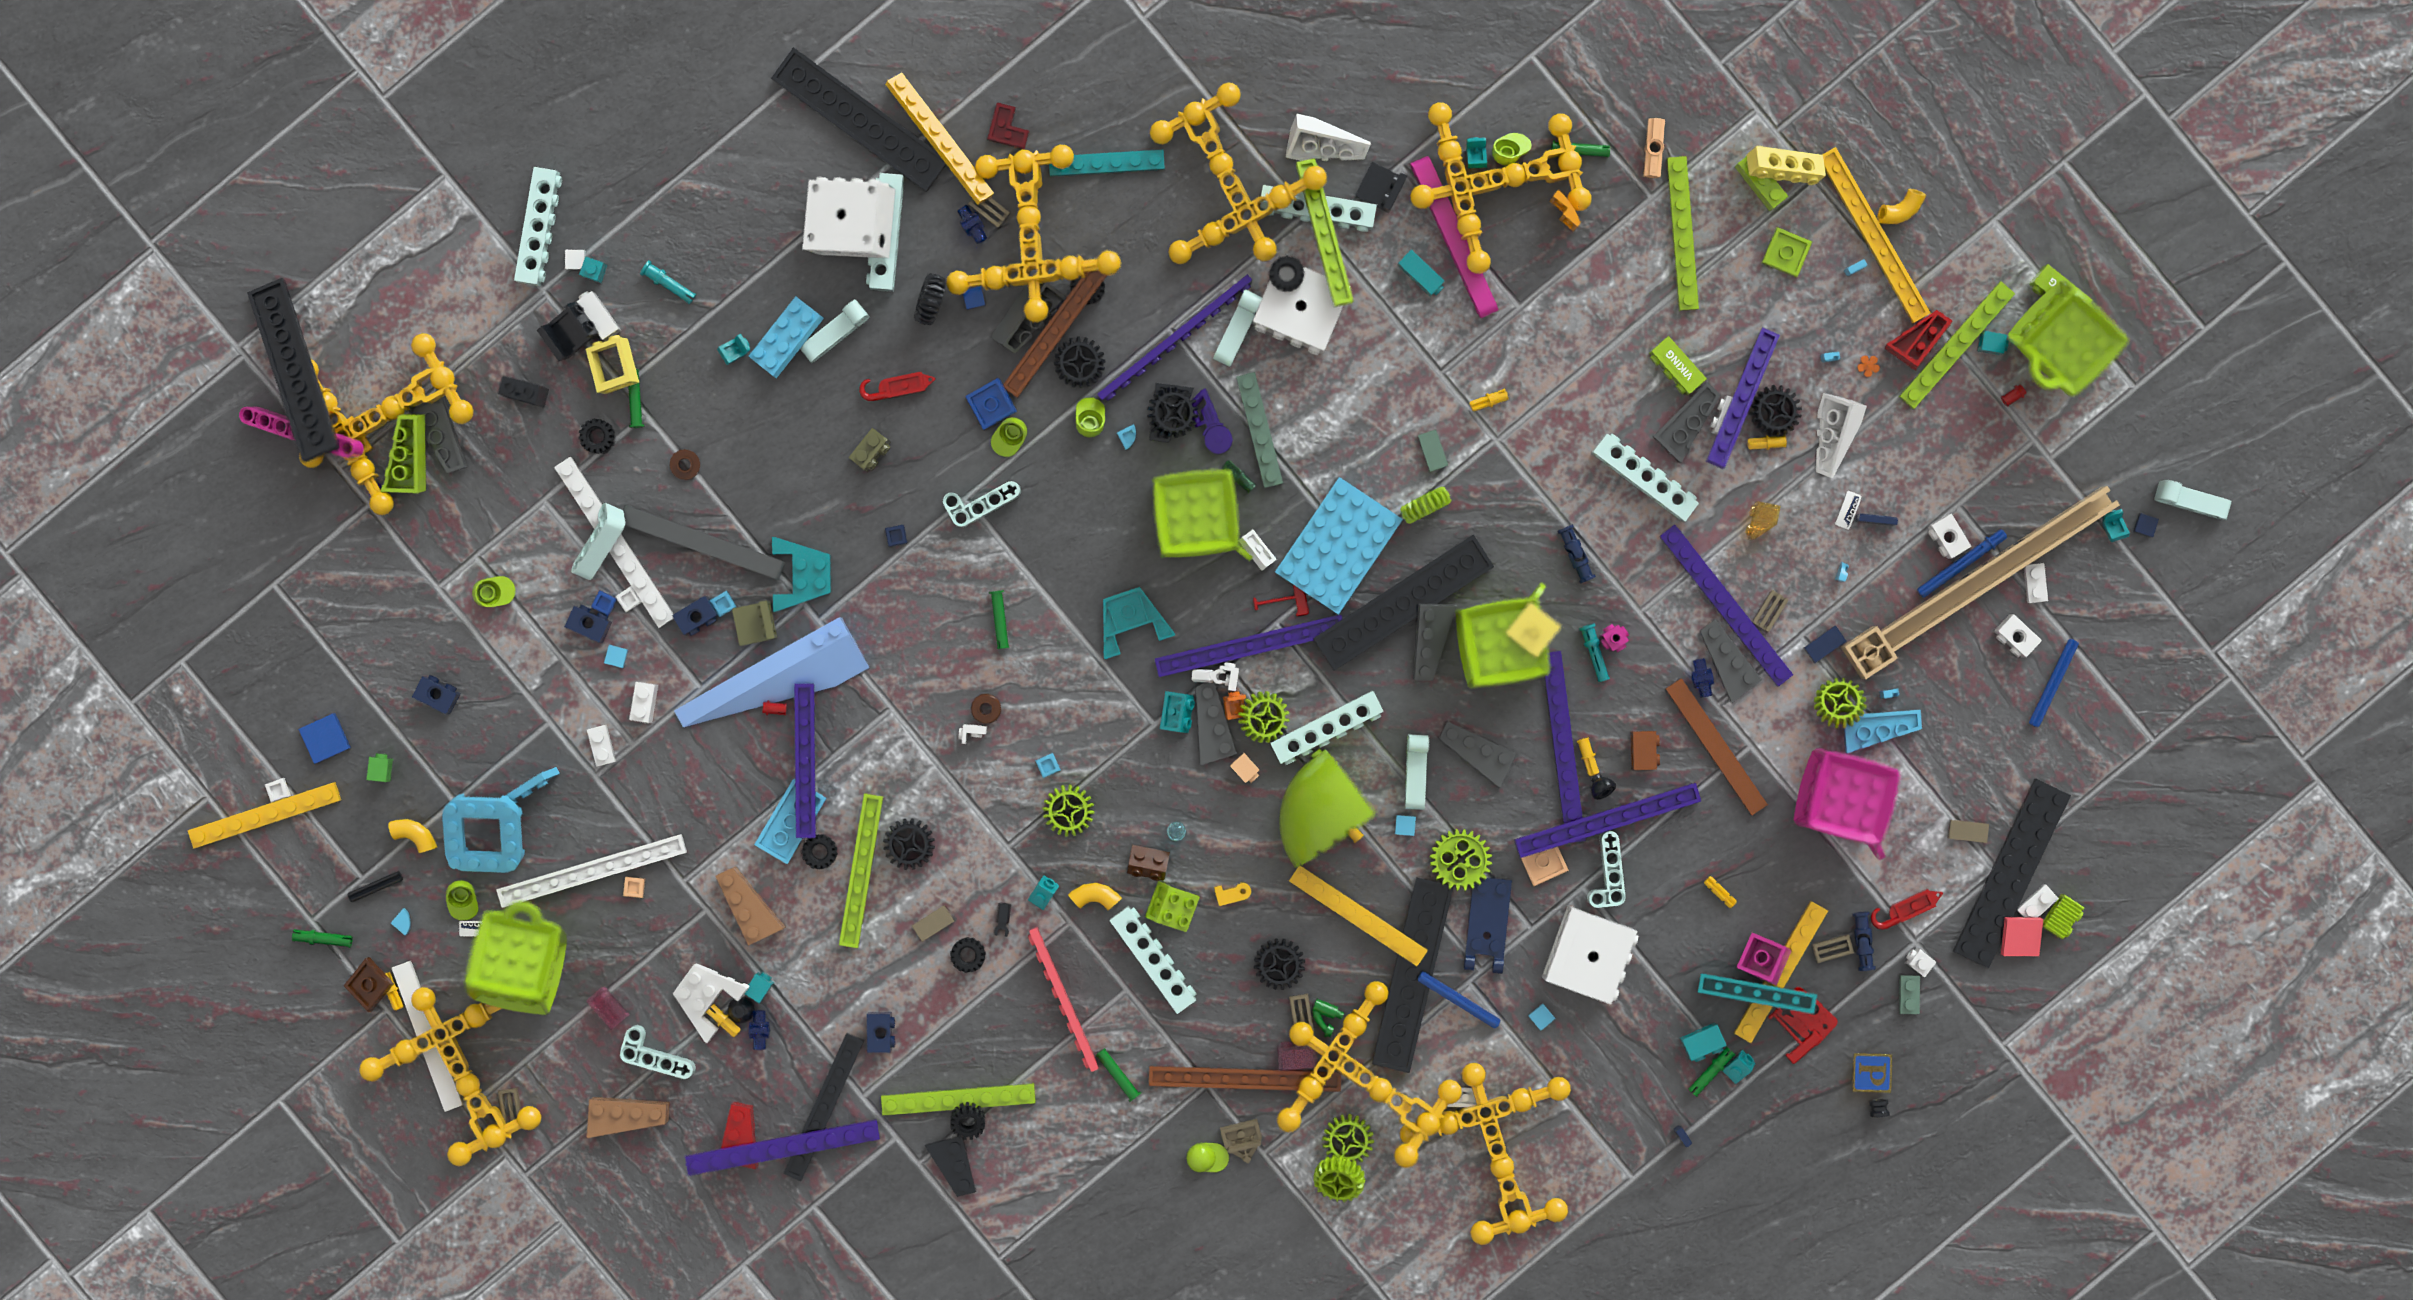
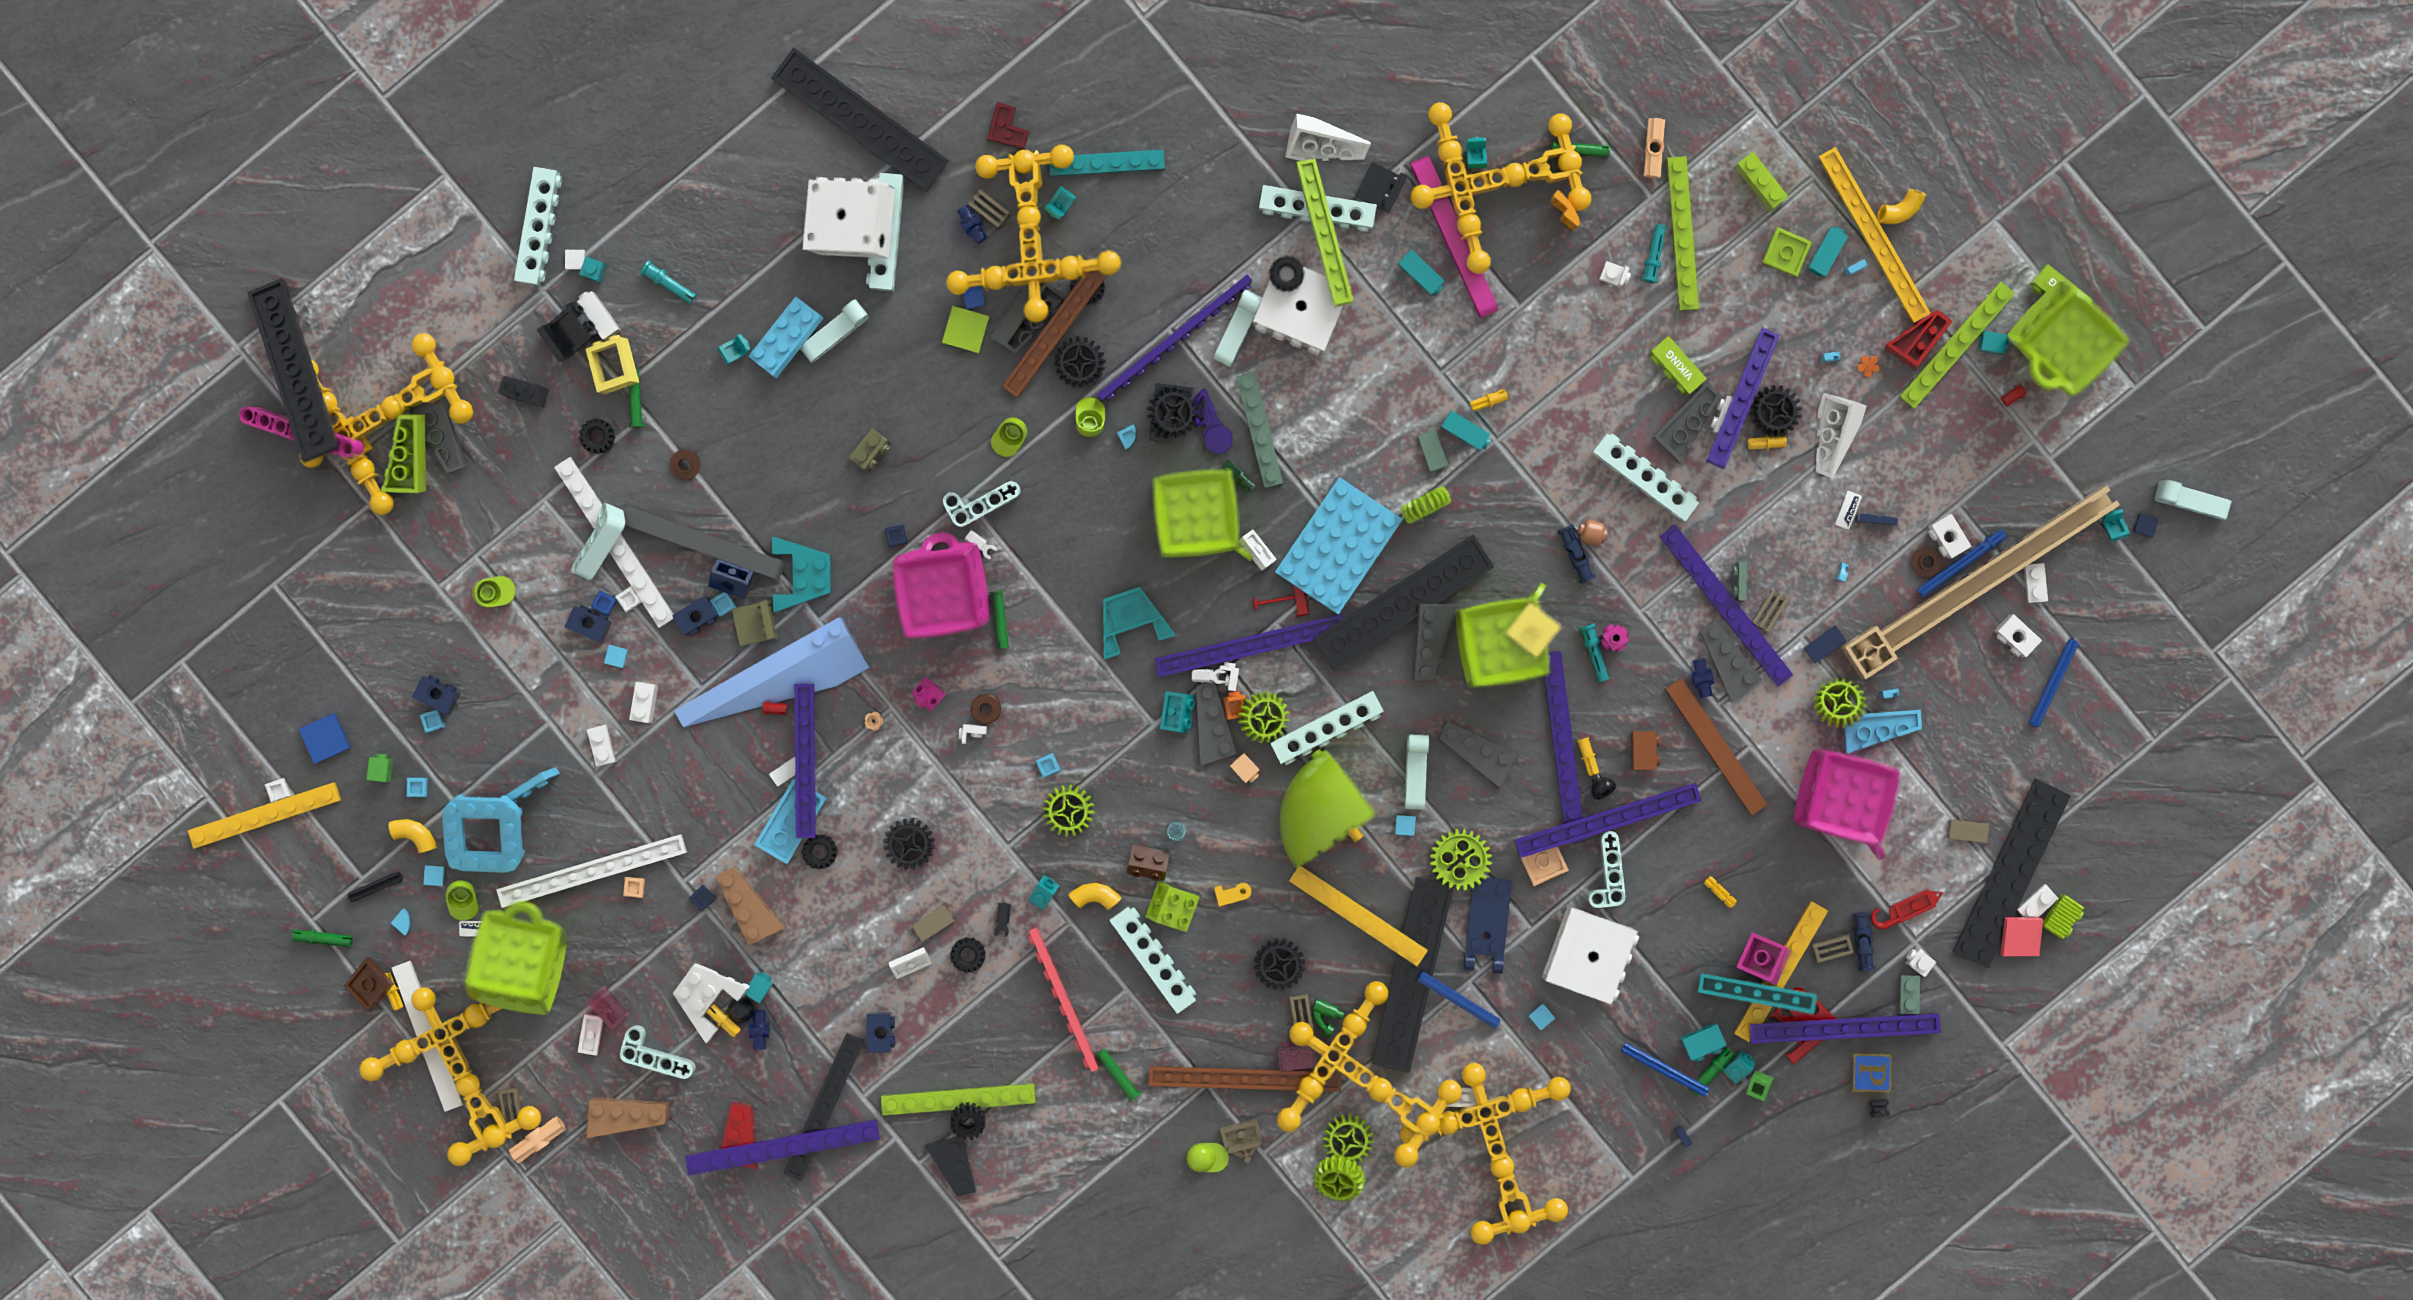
lime plate [839,793,884,948] -> none
red plate [859,371,936,401] -> none
yellow plate [885,73,994,205] -> none
black gear [914,273,946,325] -> none
blue tile [965,378,1017,430] -> none
yellow piece [1150,83,1327,264] -> none
lime cap [1492,133,1532,166] -> none
clear yellow slope [1746,501,1781,540] -> none
light yellow brick [1747,146,1826,185] -> none
none -> medium azure tile [407,778,428,797]
none -> medium azure tile [420,710,445,733]
none -> medium azure tile [424,865,445,886]
none -> light nougat piece [509,1116,566,1163]
none -> white plate [578,1014,604,1056]
none -> dark blue tile [689,884,716,911]
none -> dark blue brick [708,558,754,599]
none -> white sticker [769,757,795,786]
none -> light nougat plate [864,712,883,731]
none -> white plate [889,947,932,979]
none -> dark pink piece [893,532,989,638]
none -> dark pink brick [911,677,946,711]
none -> lime tile [942,306,990,354]
none -> white bar [964,530,997,559]
none -> teal bracket [1044,186,1077,219]
none -> teal brick [1440,410,1491,451]
none -> nougat head [1577,519,1607,547]
none -> white bracket [1599,261,1631,288]
none -> blue axle [1621,1043,1709,1097]
none -> teal pin [1641,224,1667,284]
none -> sand green plate [1733,562,1747,601]
none -> bright green brick [1746,1071,1774,1101]
none -> dark purple plate [1749,1013,1941,1044]
none -> teal brick [1806,226,1848,278]
none -> reddish brown piece [1912,547,1942,577]

